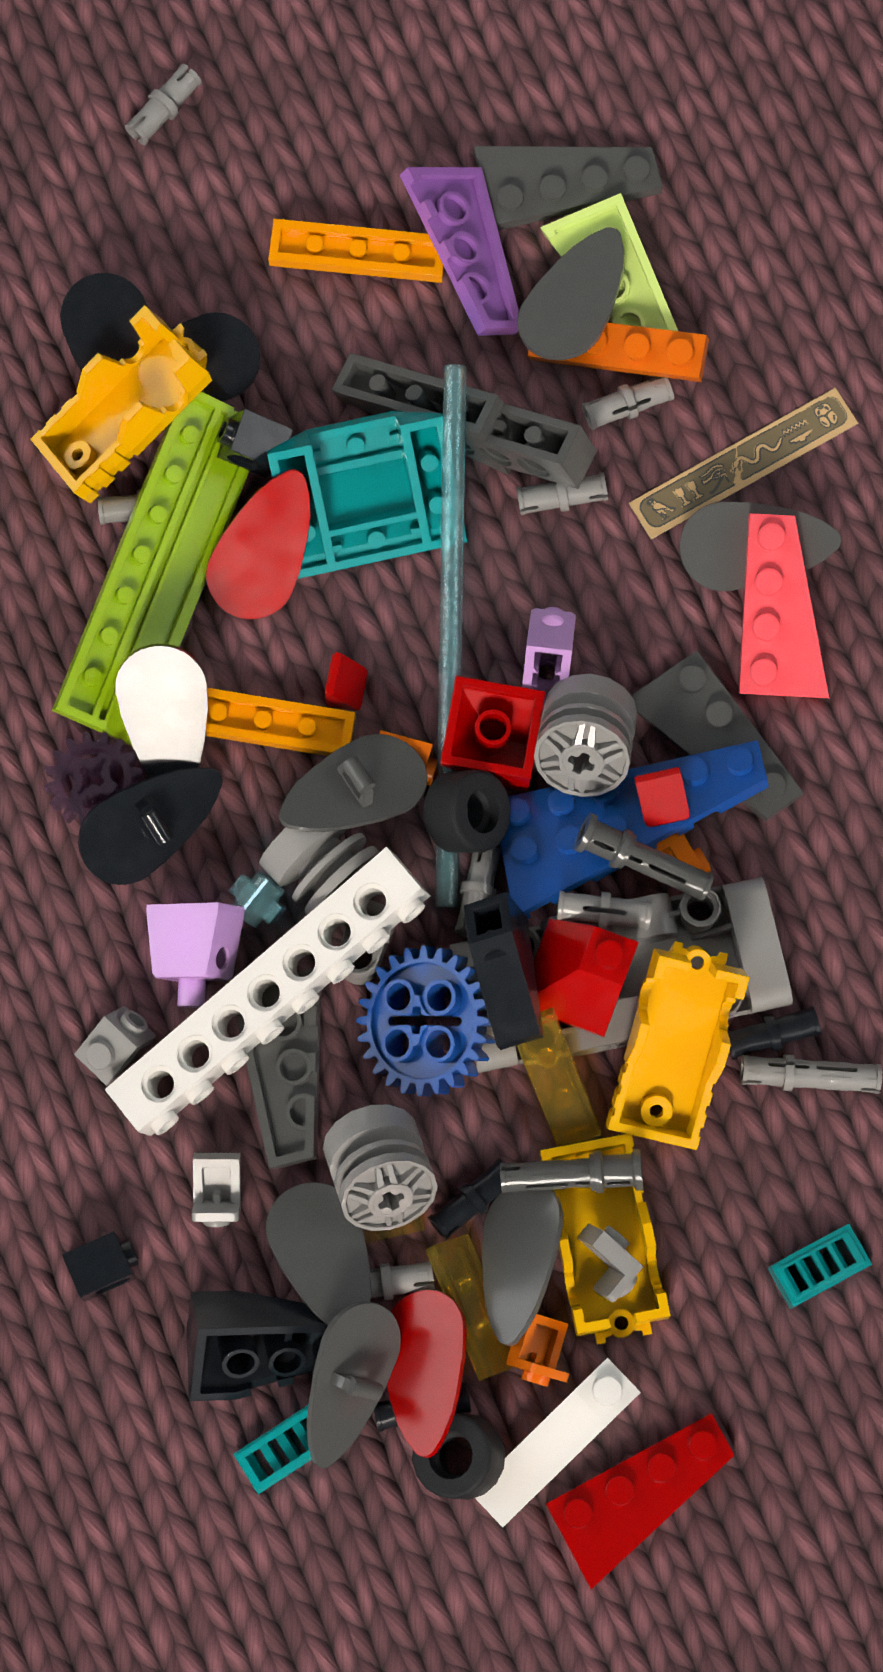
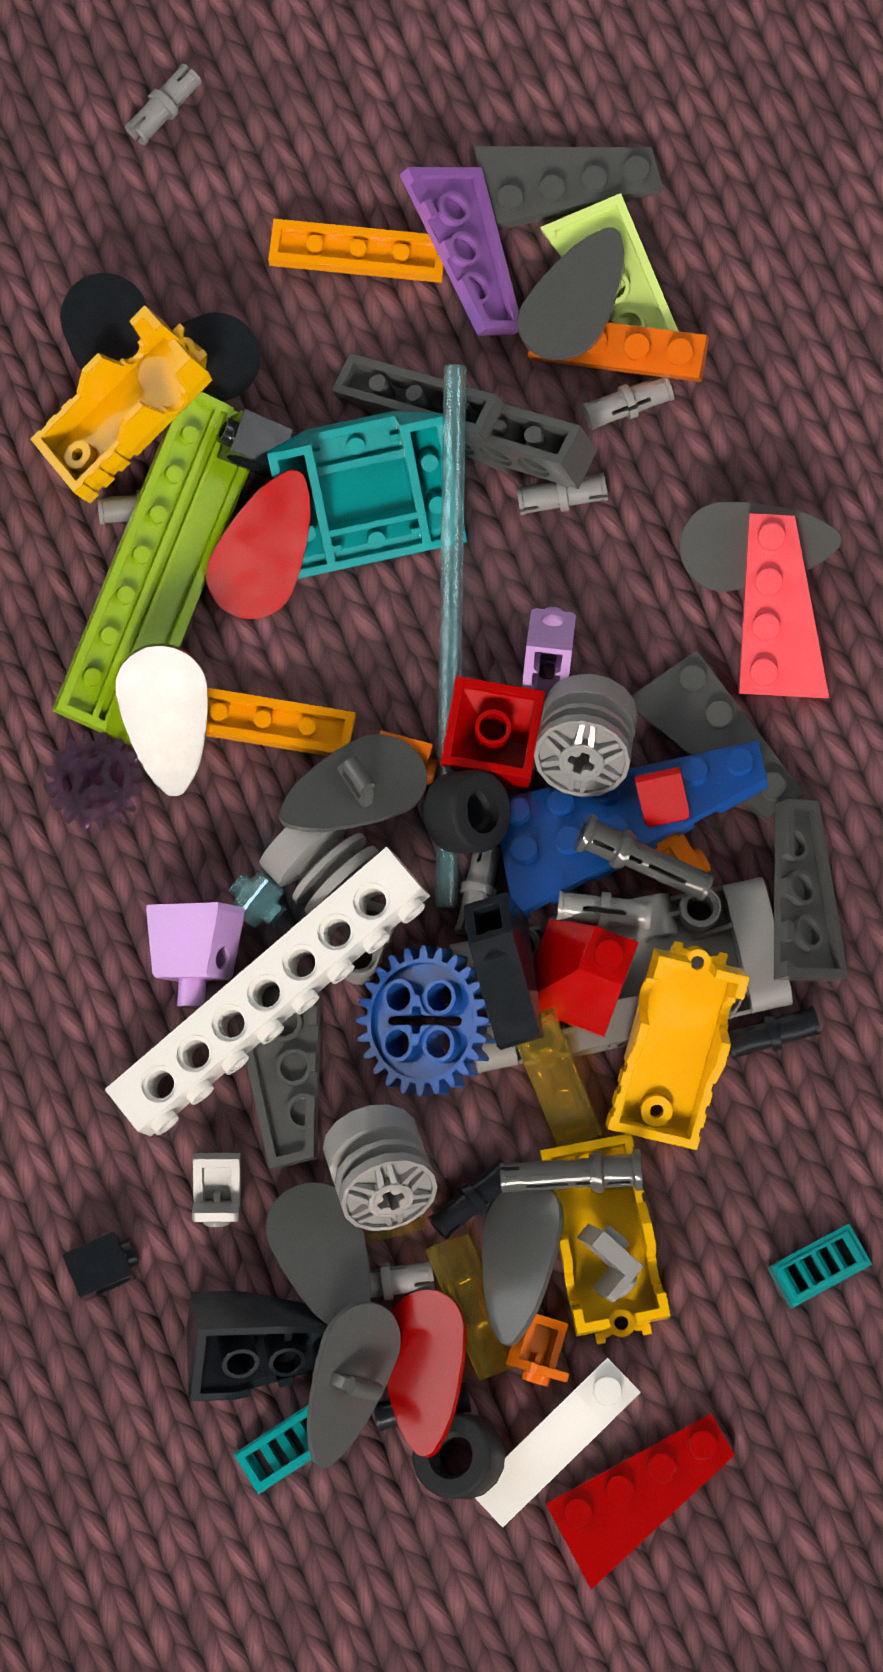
light grey bracket [74,1006,156,1086] -> none
black shield [78,767,223,885] -> none
red slope [325,652,368,711] -> none
sticker [629,387,859,539] -> none
light grey pin [740,1054,882,1094] -> none
none -> dark grey wing [774,798,848,981]

